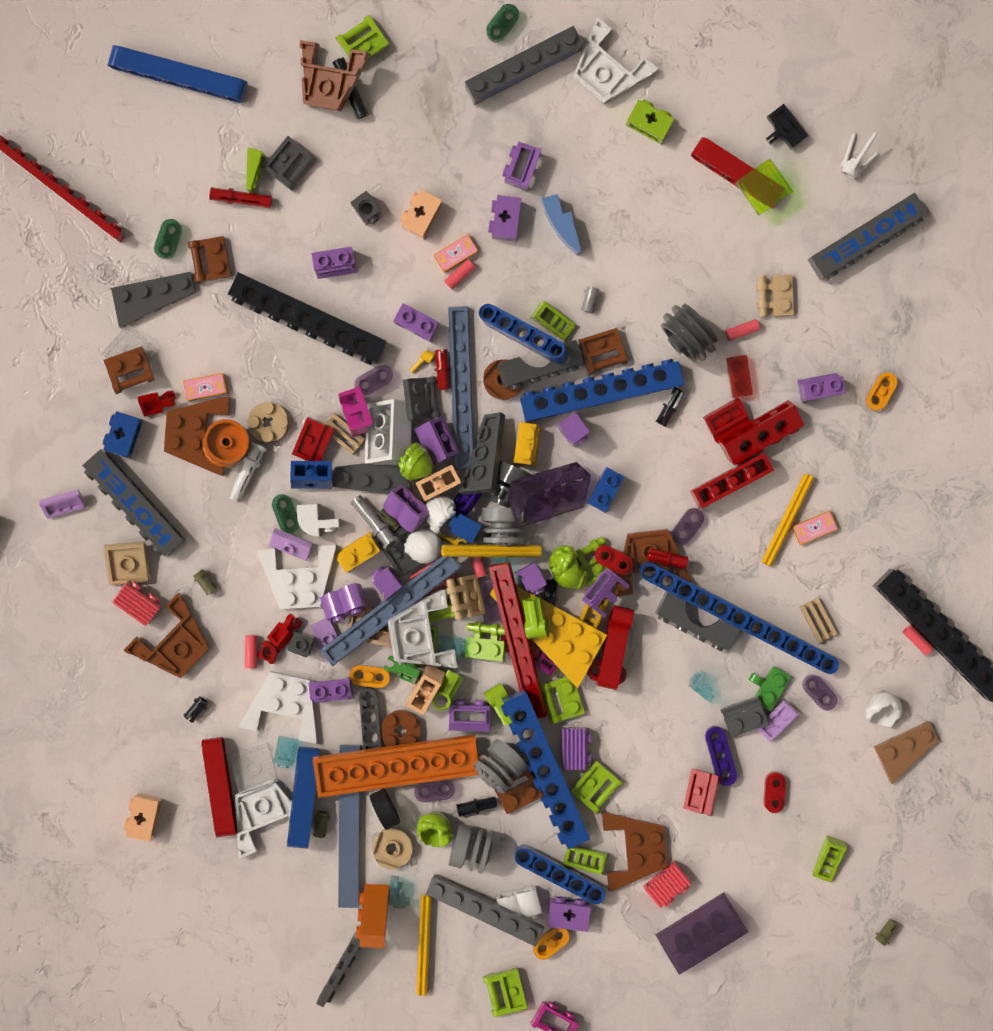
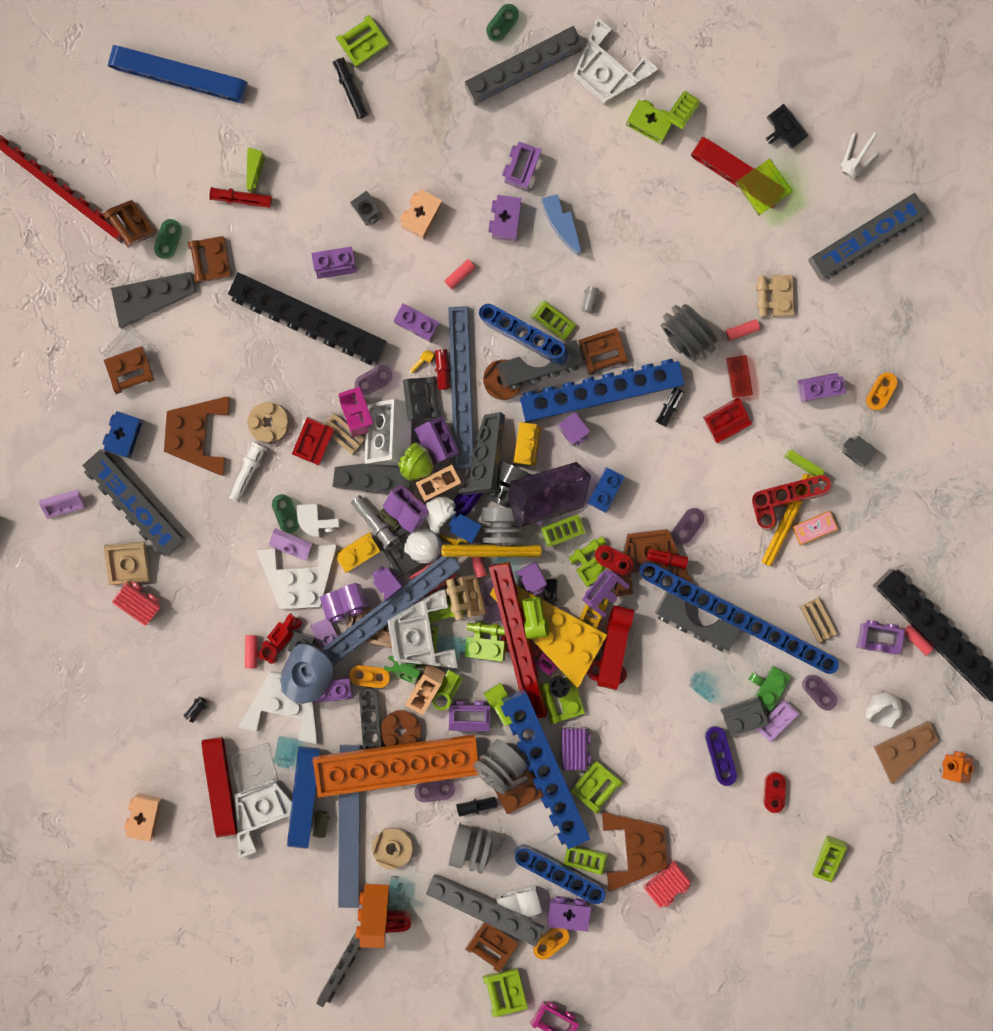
dark orange wing [124,592,210,678] -> none
red plate [138,391,176,417] -> none
bright pink tile [183,373,227,401] -> none
olive pin [193,569,217,595] -> none
orange wheel [202,419,249,468] -> none
dark grey plate [263,136,317,191] -> none
blue brick [290,461,332,489] -> none
dark orange wing [300,40,371,112] -> none
black tyre [370,788,400,830] -> none
yellow axle [416,894,432,996] -> none
lime hair [417,811,453,847] -> none
bright pink tile [433,234,478,273] -> none
lime hair [549,545,587,590] -> none
clear purple slope [655,892,748,975] -> none
plate [683,769,721,816] -> none
red brick [690,453,774,509] -> none
red brick [718,400,804,466] -> none
olive pin [875,919,900,946] -> none
none -> dark orange plate [103,200,156,248]
none -> sand blue hat [280,644,334,704]
none -> red plate [386,910,412,933]
none -> dark orange plate [465,922,519,972]
none -> lime slope [540,514,585,547]
none -> black wheel [549,676,570,698]
none -> lime slope [666,91,700,129]
none -> red beam [752,475,832,531]
none -> lime tile [784,450,825,476]
none -> dark grey brick [842,436,878,467]
none -> medium lavender window [856,620,905,655]
none -> orange brick [942,751,974,783]

